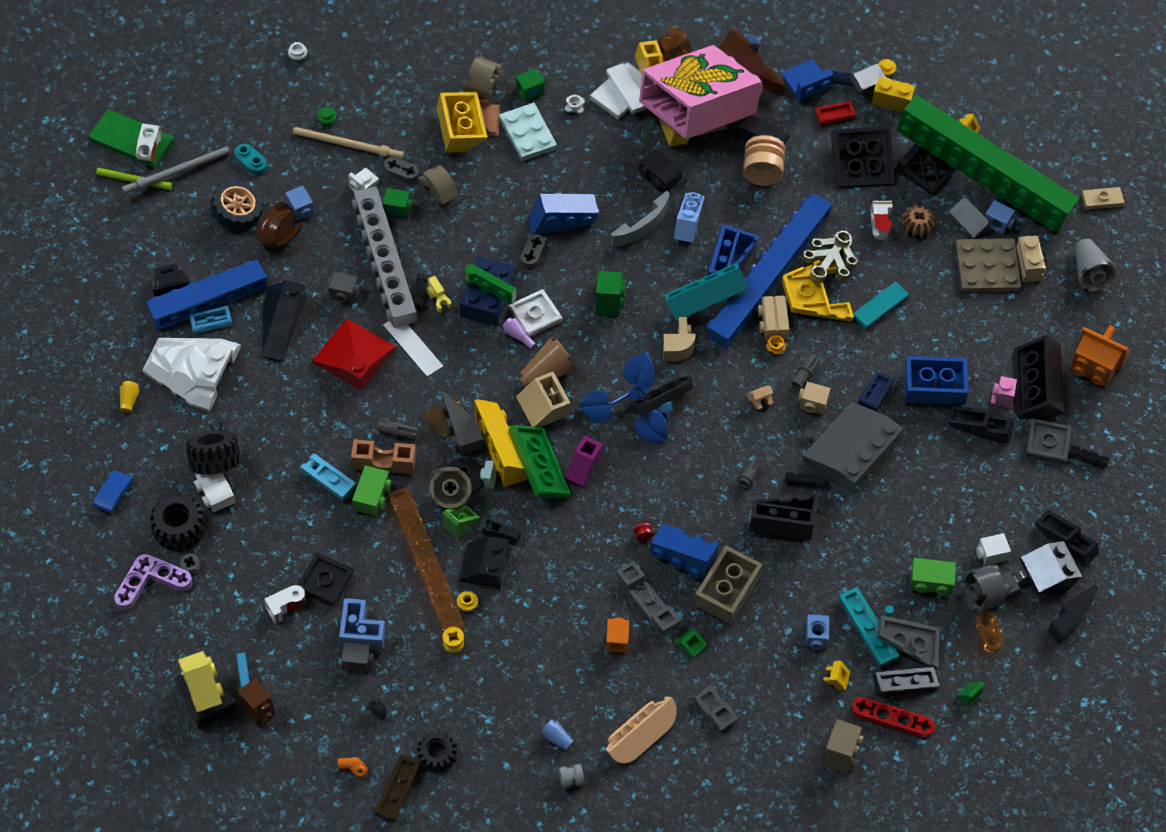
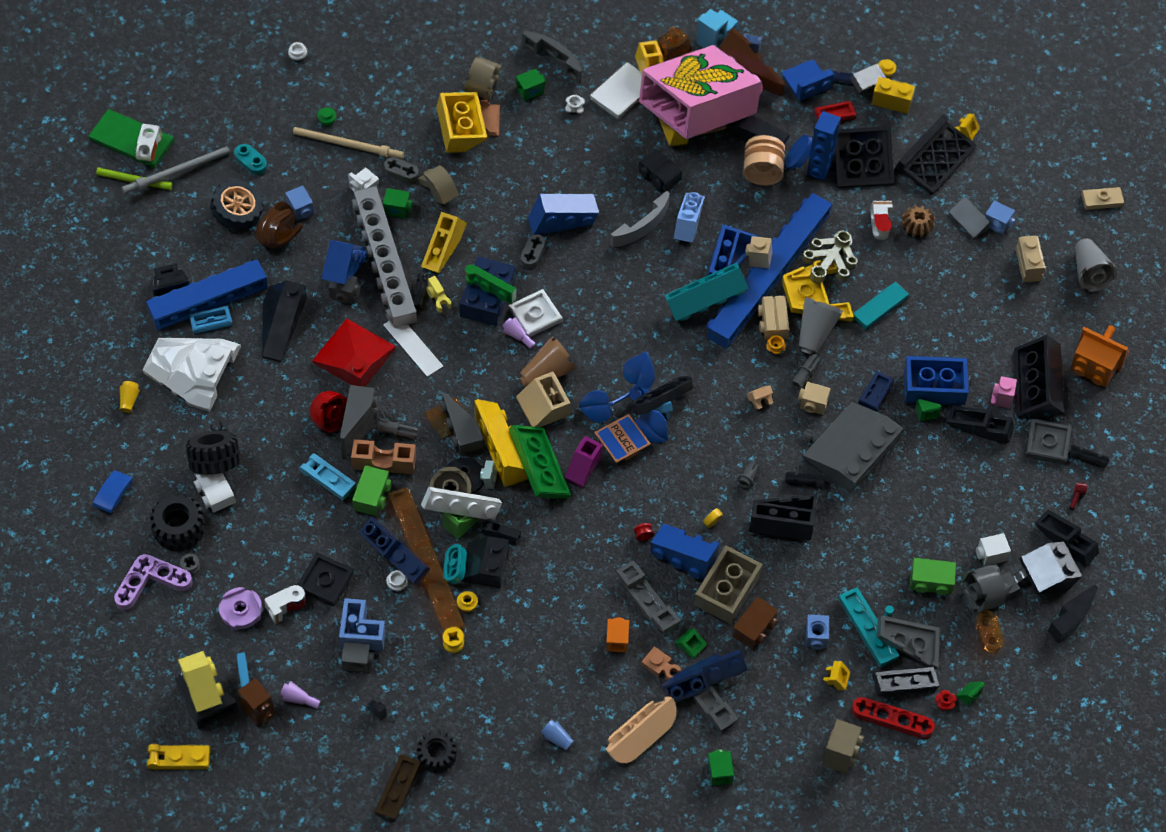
orange arm [338,757,368,777] -> none
light aqua plate [499,103,557,161] -> none
light grey wheel [559,764,585,789] -> none
green brick [595,271,626,316] -> none
white tile [606,63,647,114] -> none
tan brick [663,317,696,362] -> none
green brick [896,95,1079,233] -> none
dark tan plate [955,239,1021,293] -> none
none -> yellow plate [147,744,210,769]
none -> lavender plate [219,587,262,630]
none -> lavender cone [280,681,320,709]
none -> red cylinder [309,391,347,433]
none -> blue wedge [322,240,367,284]
none -> dark grey slope [340,385,379,459]
none -> dark blue slope [358,516,430,585]
none -> white plate [386,570,408,591]
none -> yellow slope [421,212,467,273]
none -> white plate [421,487,502,520]
none -> teal plate [443,544,467,584]
none -> dark grey slope [522,31,582,83]
none -> piece [594,414,651,463]
none -> nougat plate [641,647,681,680]
none -> dark blue slope [662,649,748,702]
none -> medium azure brick [697,9,738,48]
none -> yellow tile [703,508,723,528]
none -> green brick [707,750,734,786]
none -> reddish brown brick [732,597,779,650]
none -> tan brick [746,236,773,268]
none -> blue tile [785,135,813,171]
none -> light grey cone [799,297,843,355]
none -> blue brick [807,111,841,180]
none -> green slope [915,399,941,421]
none -> red plate [935,690,957,711]
none -> dark red hand [1069,483,1087,510]

